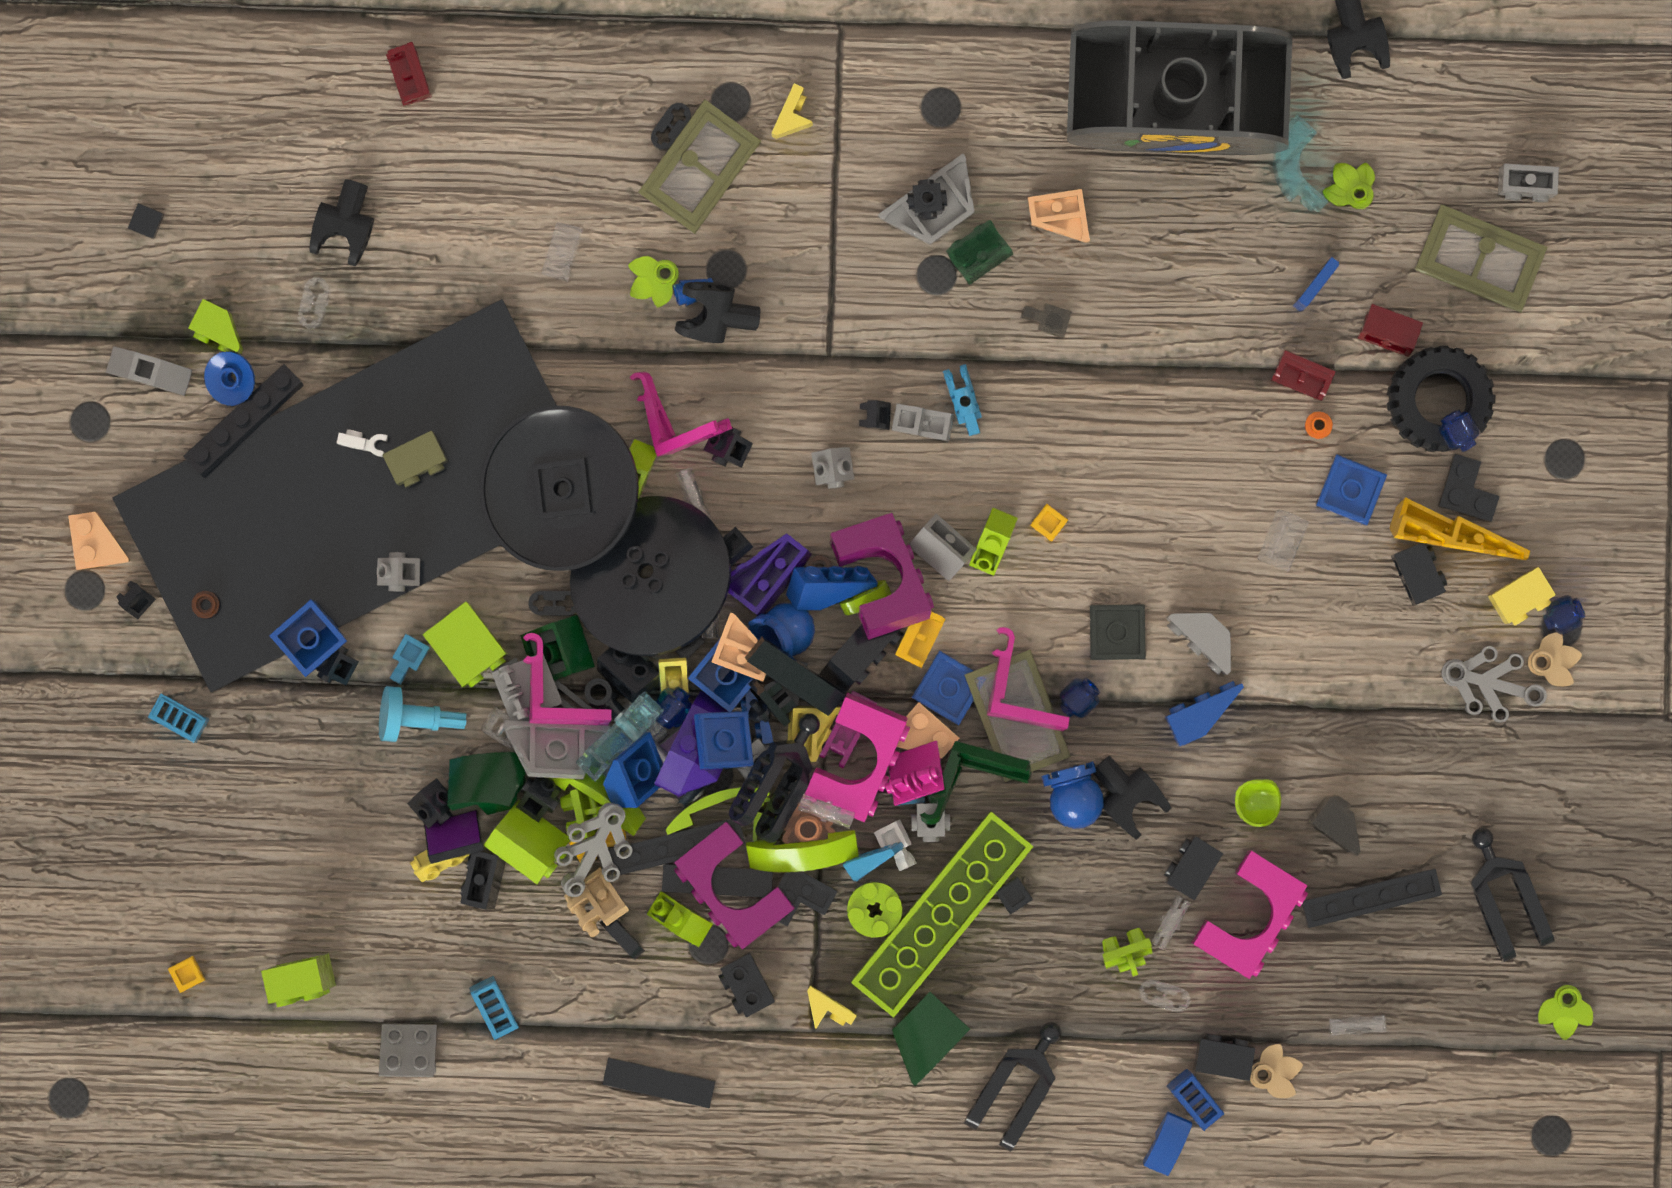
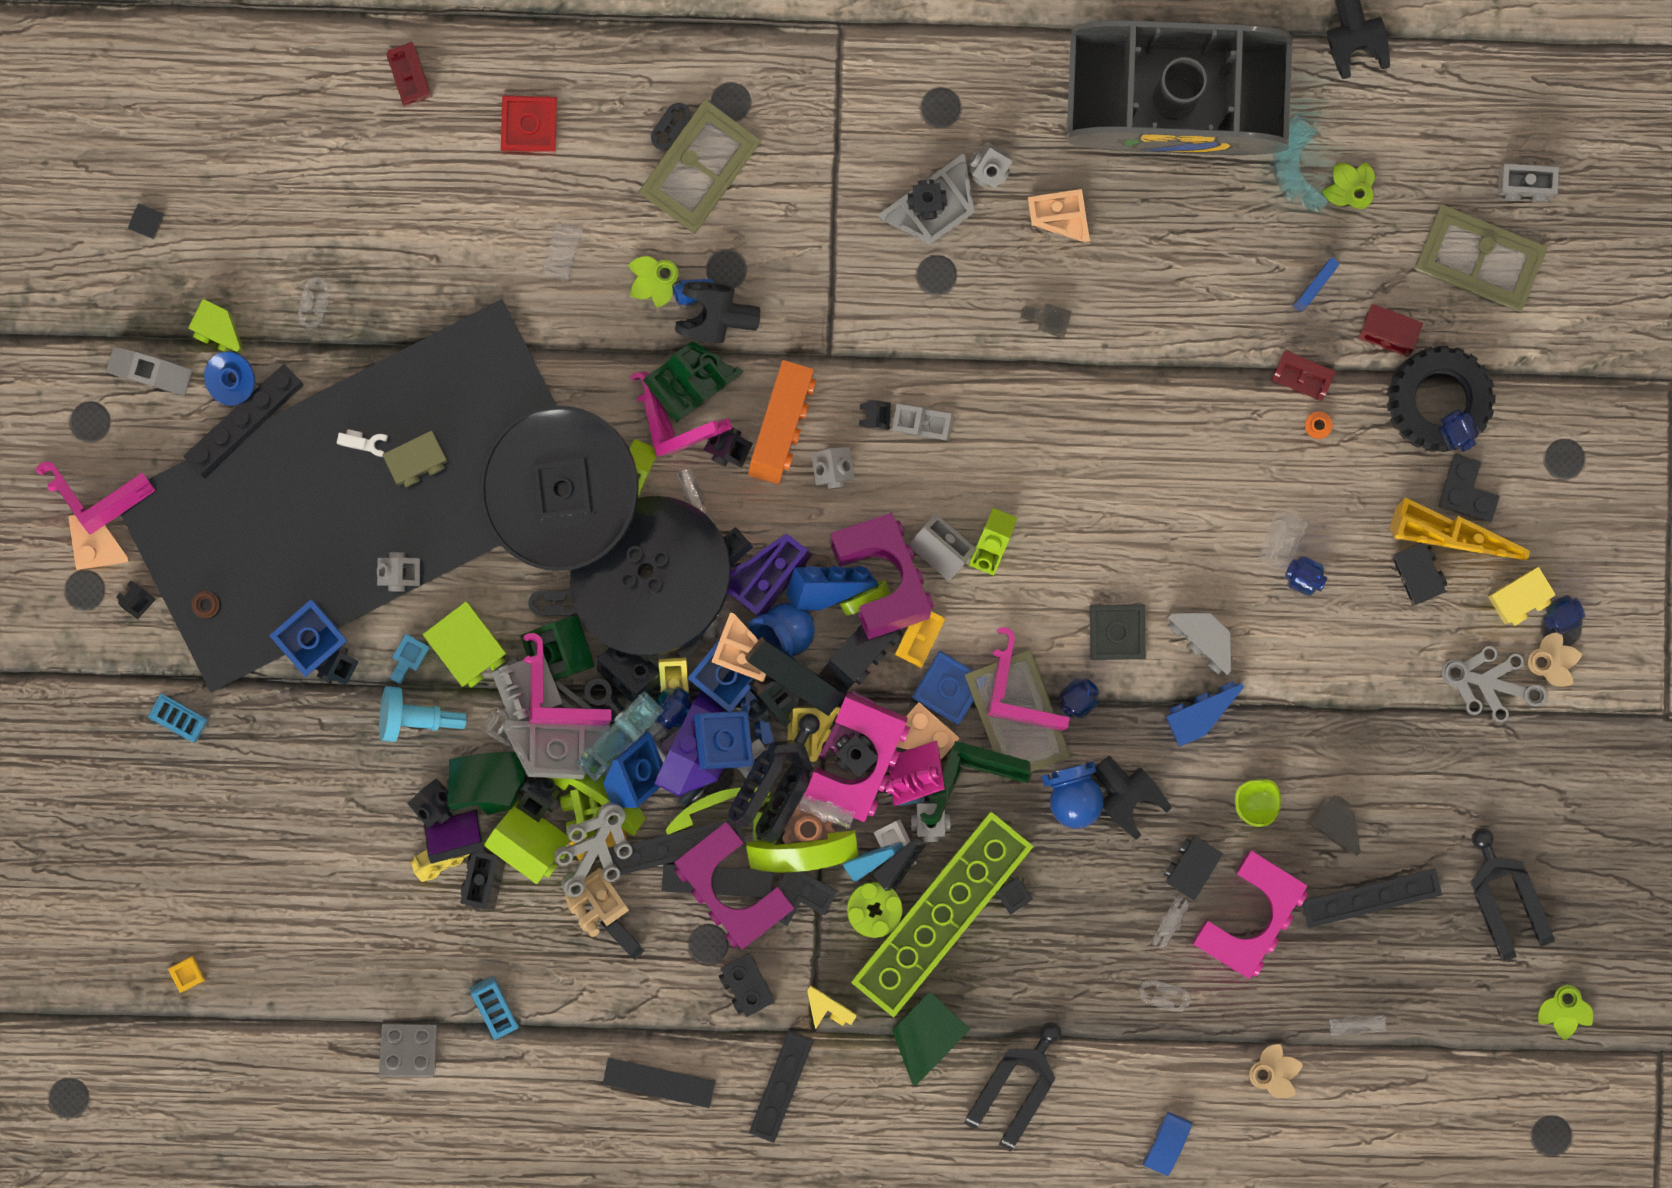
lime brick [261,953,336,1007] -> none
black connector [309,179,374,266] -> none
lime slope [647,891,713,947] -> none
light yellow slope [772,83,813,139] -> none
dark azure hinge [943,364,982,436] -> none
clear green bracket [946,220,1014,285] -> none
yellow tile [1030,504,1068,542] -> none
lime hips [1102,928,1153,977] -> none
blue slope [1166,1069,1225,1131] -> none
black brick [1193,1033,1255,1081] -> none
blue tile [1316,454,1387,526] -> none
none -> dark pink hinge [35,462,155,535]
none -> red tile [501,95,557,152]
none -> dark green slope [643,341,744,423]
none -> orange wedge [748,360,817,485]
none -> black tile [749,1030,814,1143]
none -> black brick [833,733,878,777]
none -> black slope [873,840,926,891]
none -> light grey brick [969,141,1013,188]
none -> clear blue head [1284,556,1327,596]

